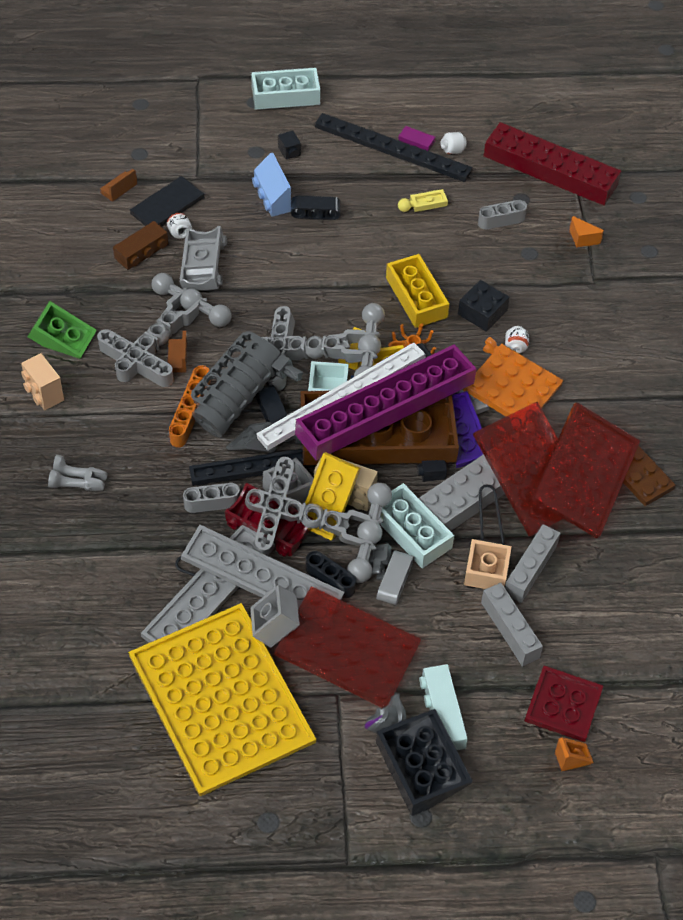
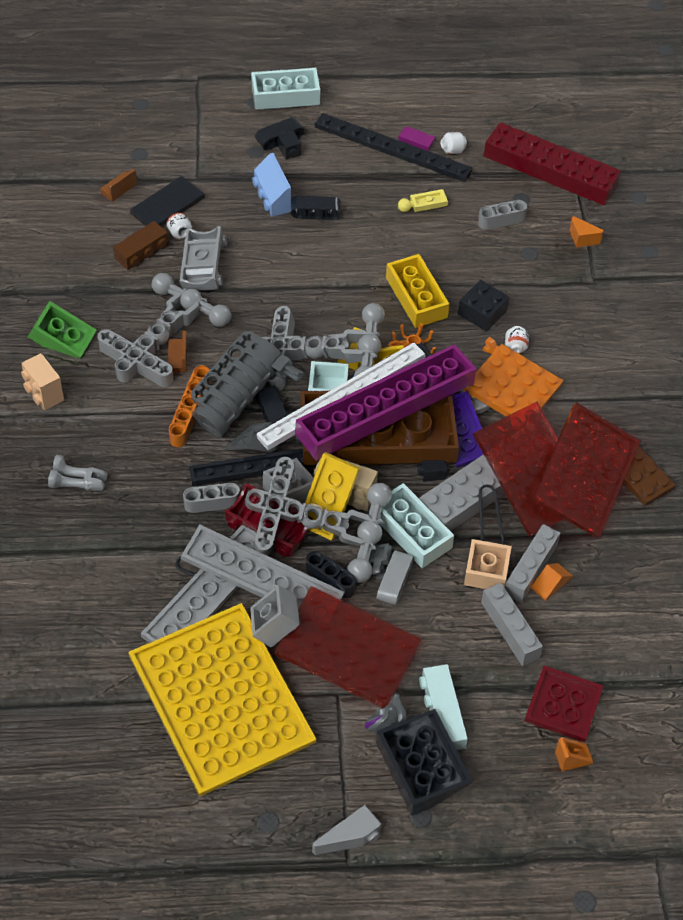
none -> black beam [255,117,305,151]
none -> light grey slope [312,805,381,855]
none -> orange slope [531,563,573,601]

